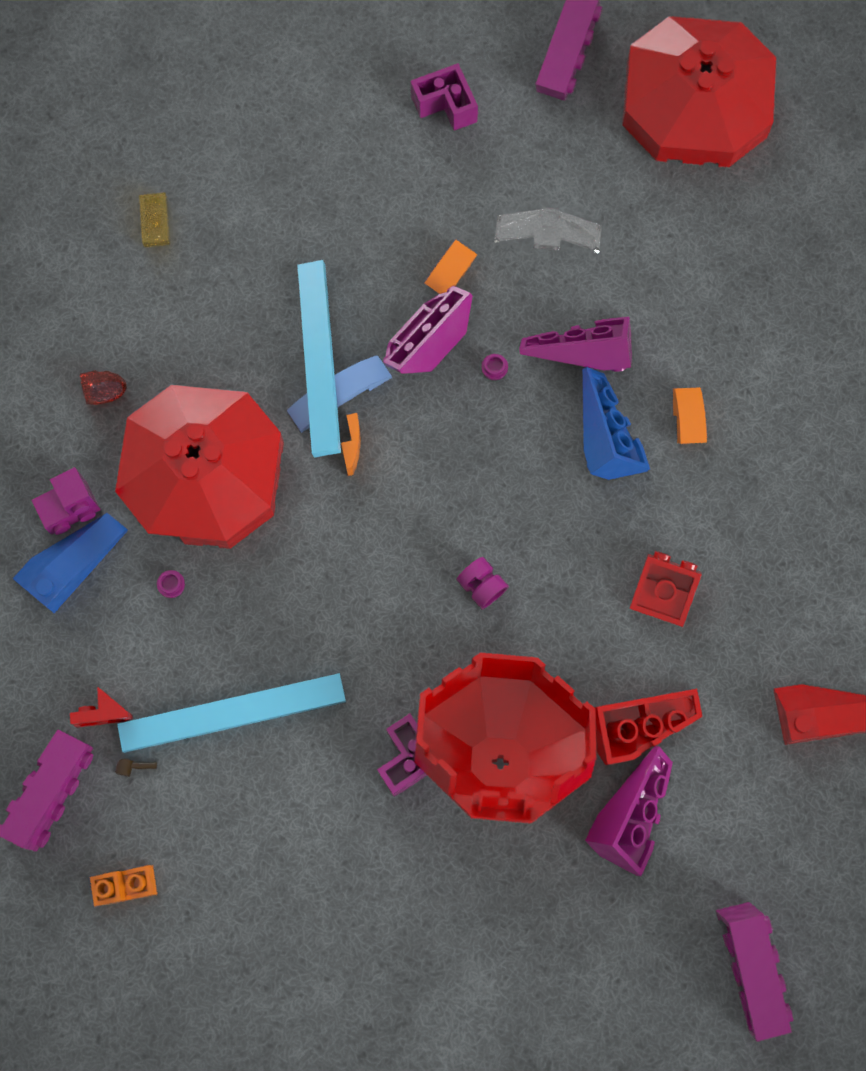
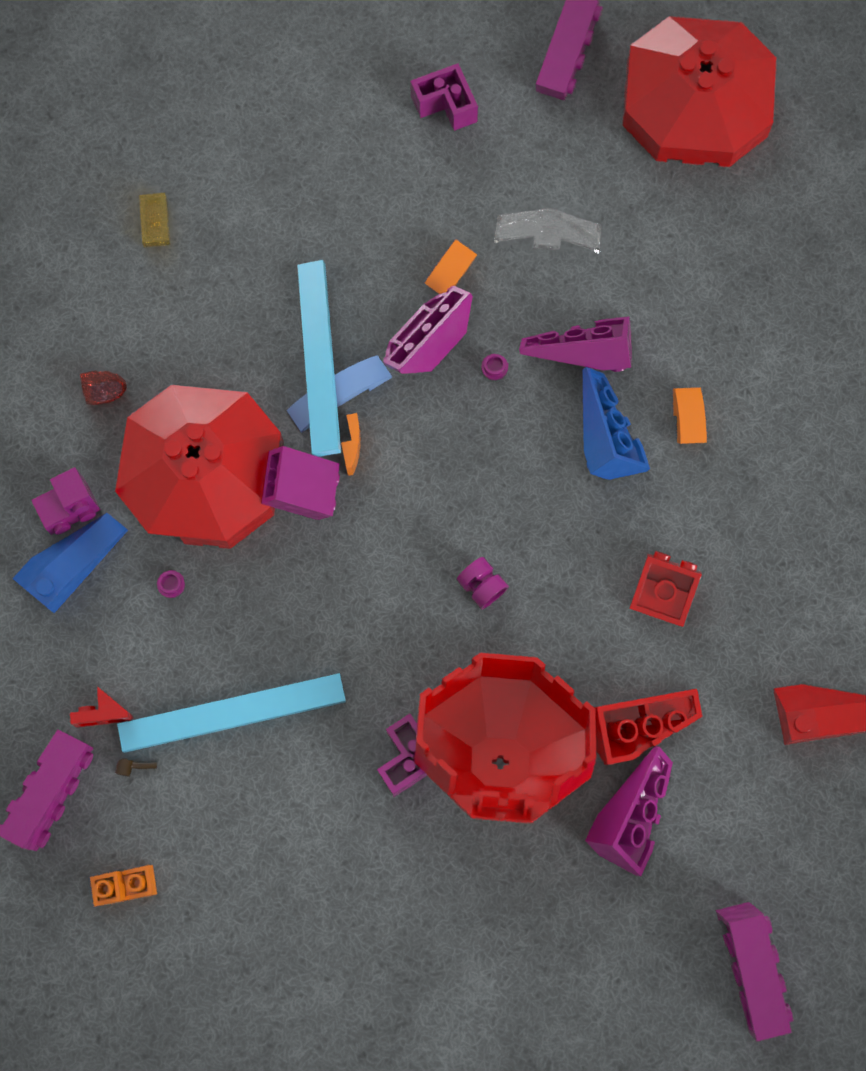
none -> magenta brick [261,446,340,520]

